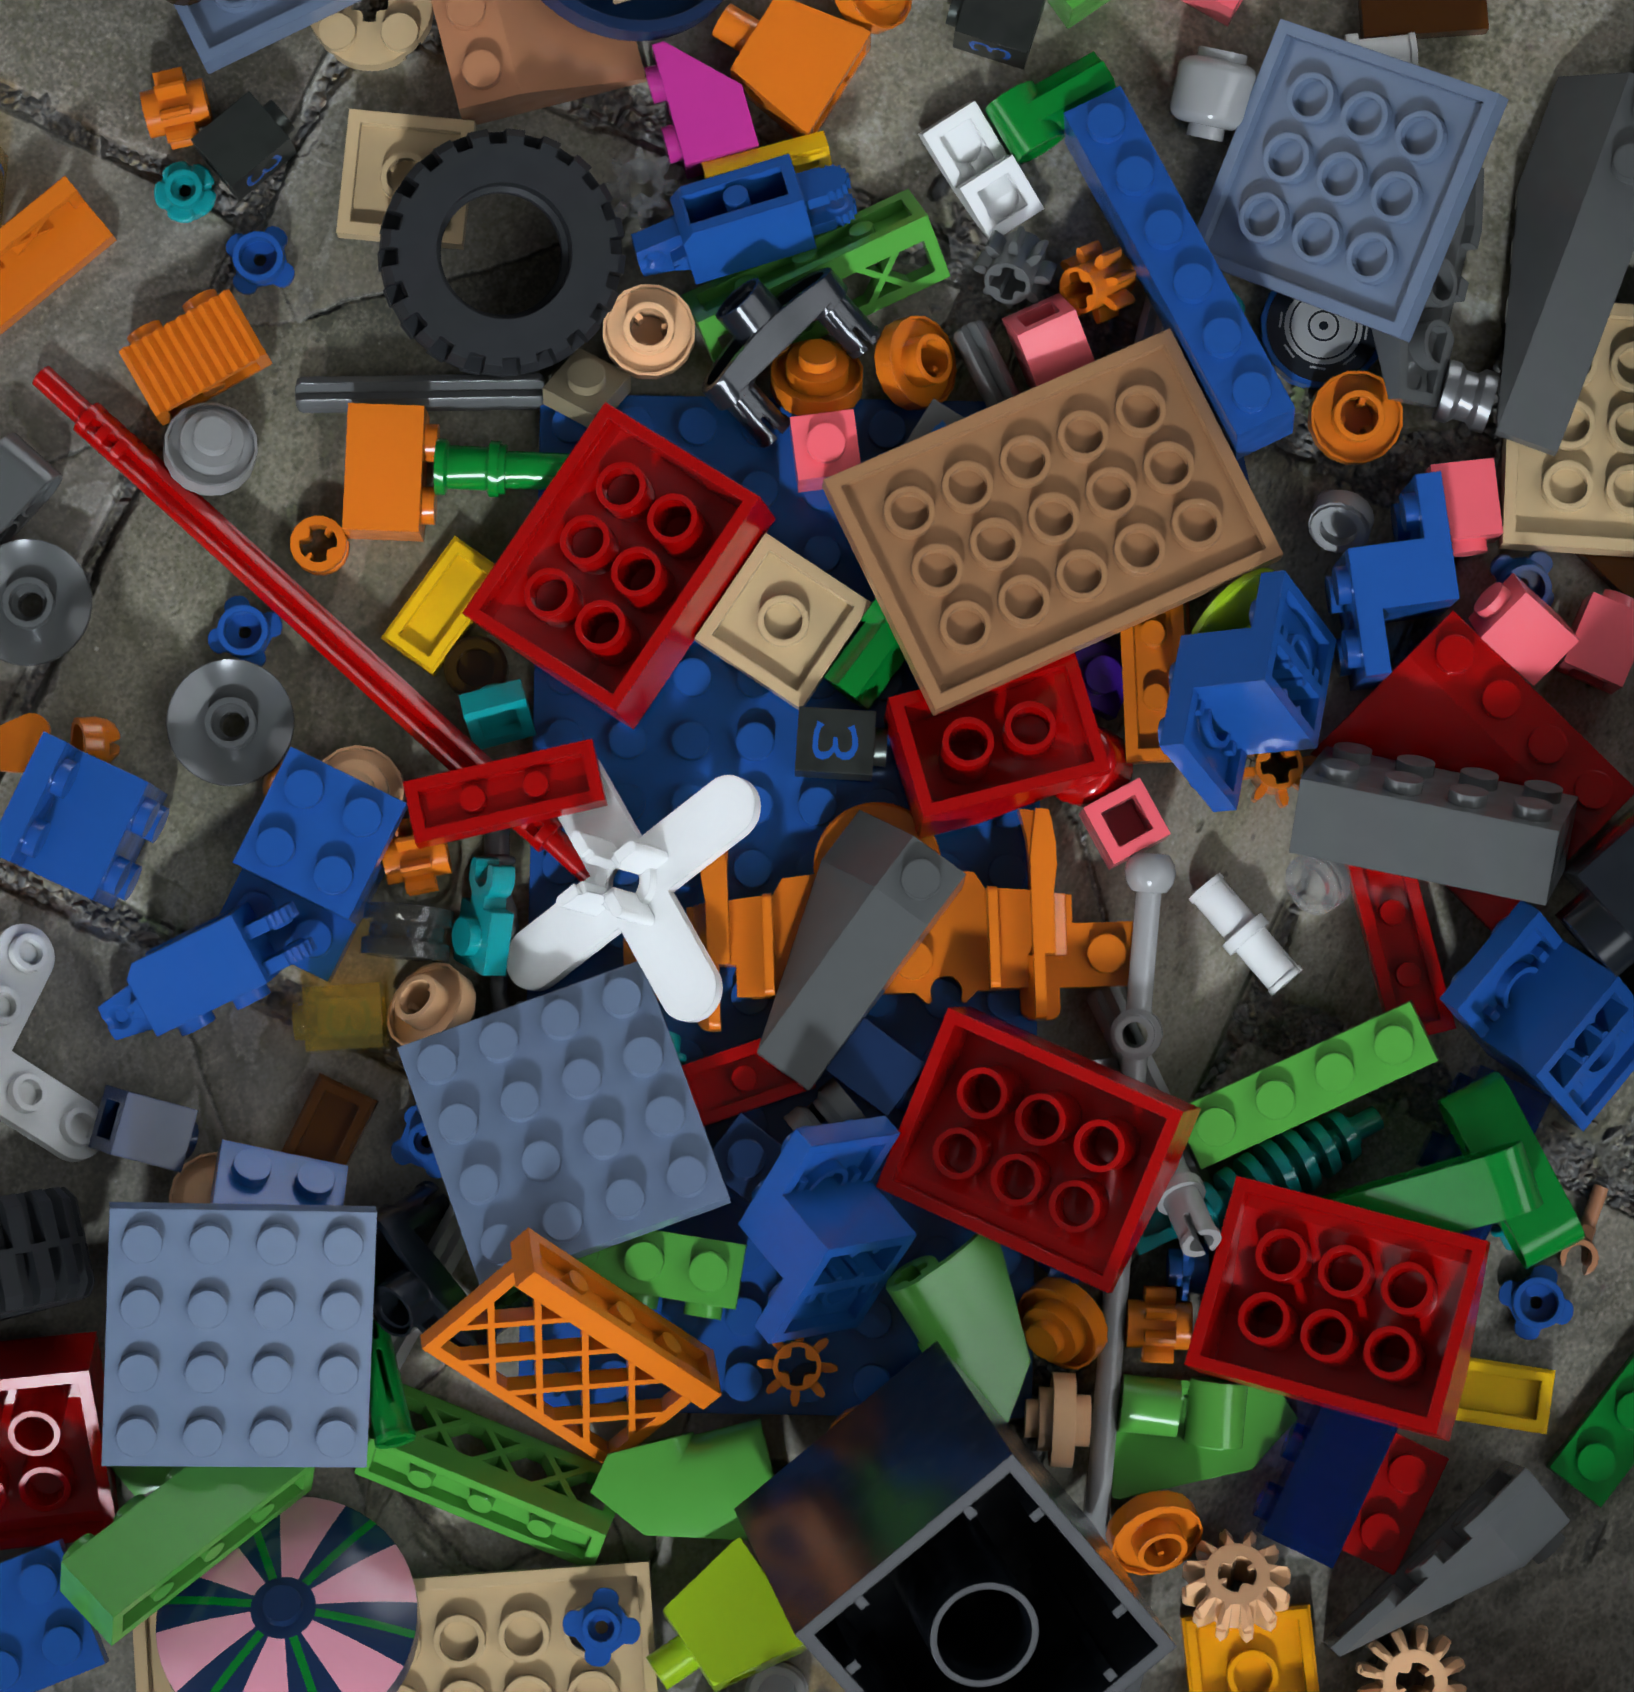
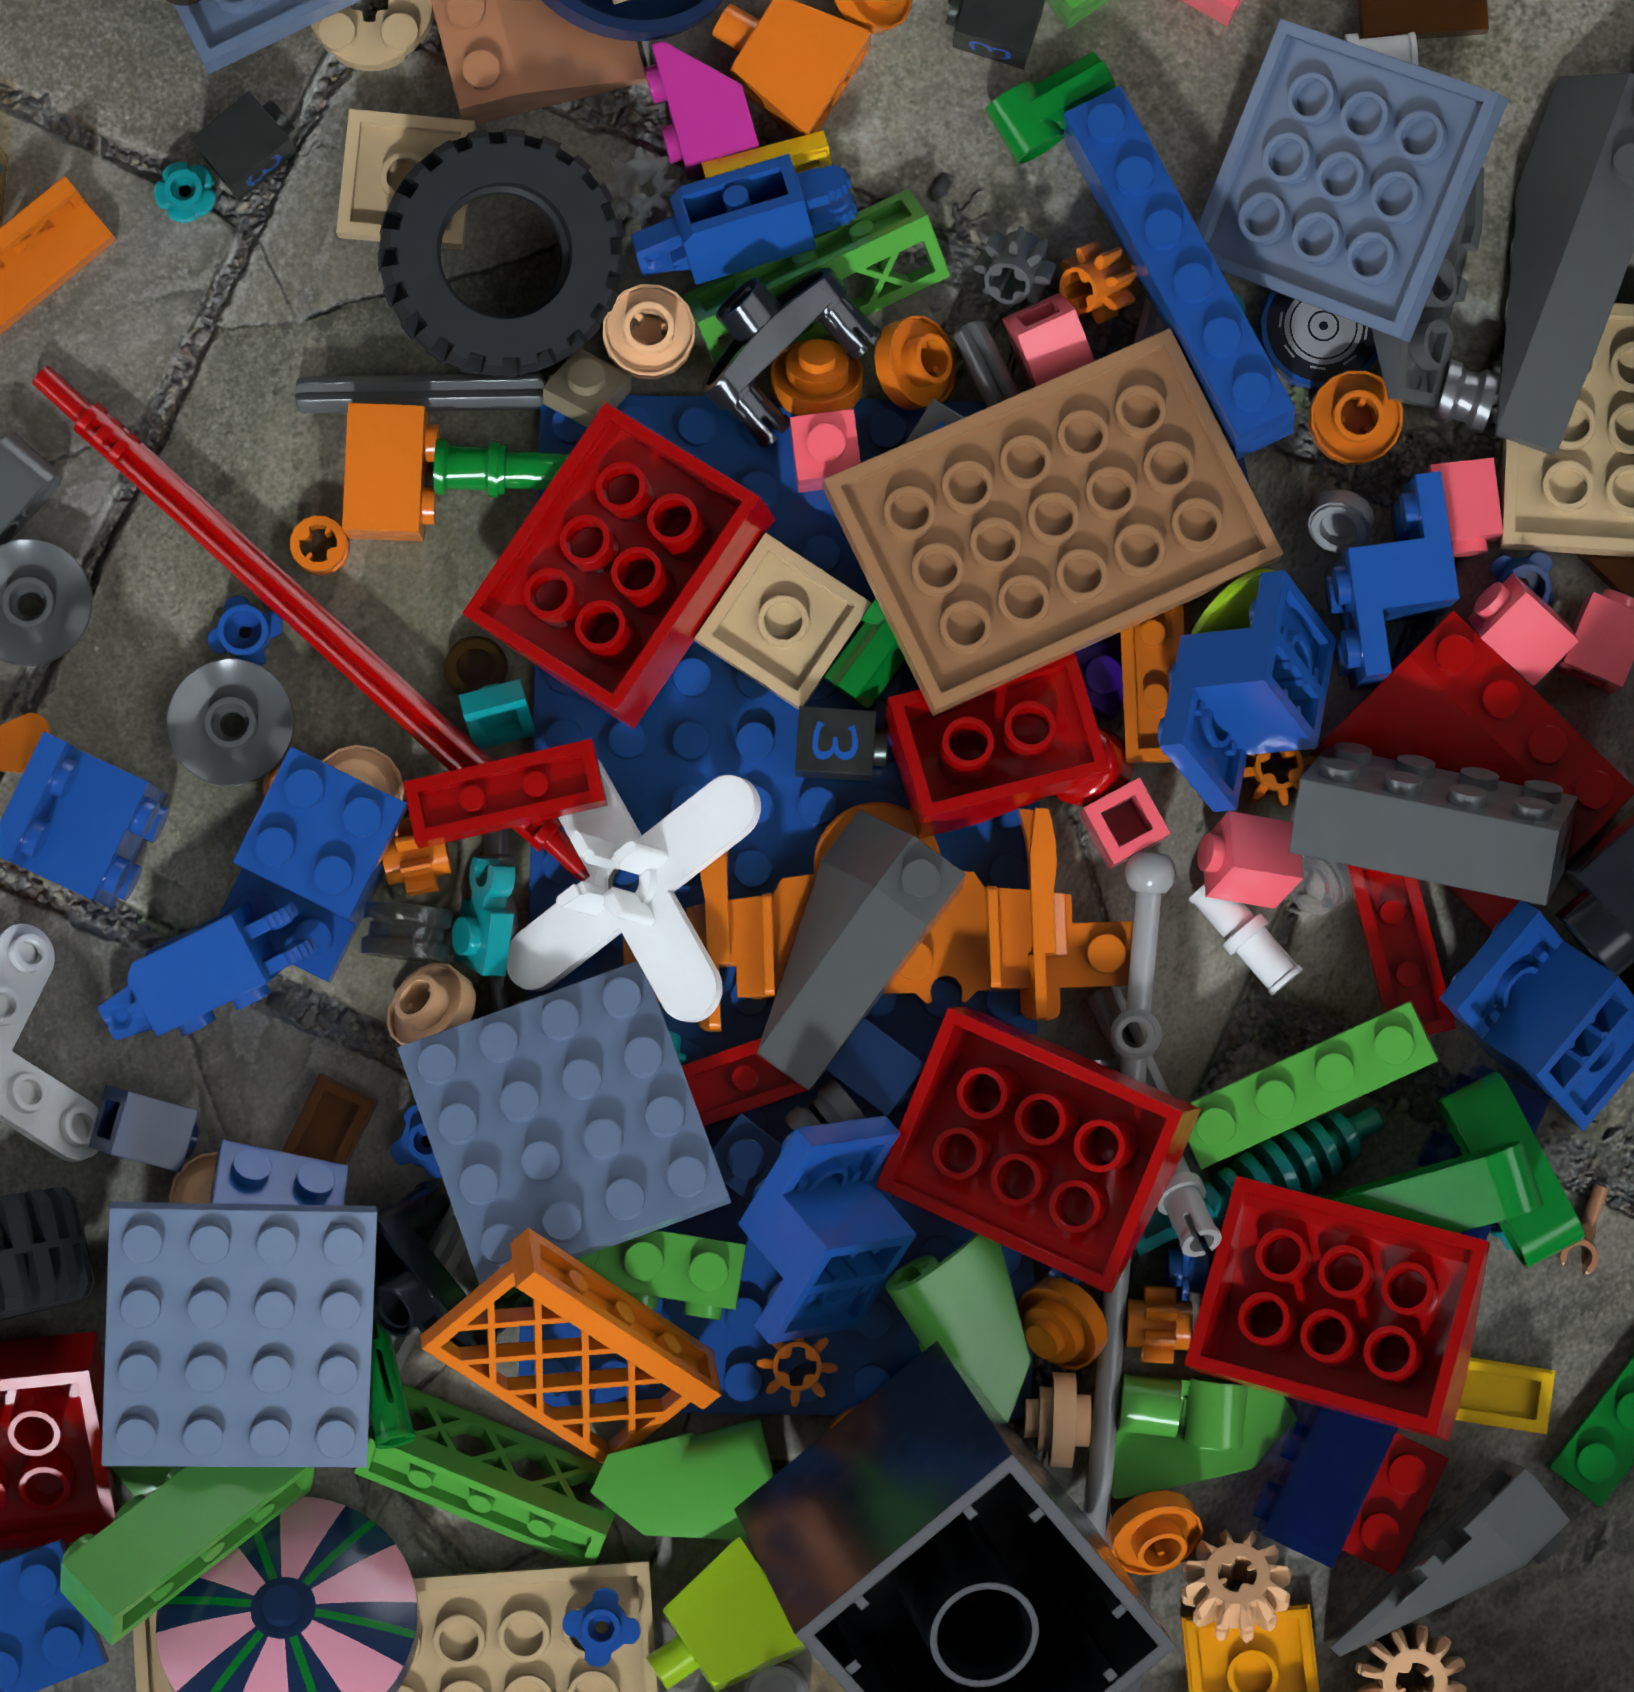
orange hinge [70,716,121,764] -> none
orange brick [119,289,273,426] -> none
orange gear [140,66,213,150] -> none
light grey plate [163,403,258,496] -> none
blue plate [226,226,295,295] -> none
clear yellow brick [292,982,389,1054] -> none
yellow tile [381,536,495,677] -> none
white slope [918,100,1045,240] -> none
light grey head [1170,46,1258,142] -> none
blue plate [1498,1265,1574,1340] -> none
none -> coral brick [1197,811,1303,909]

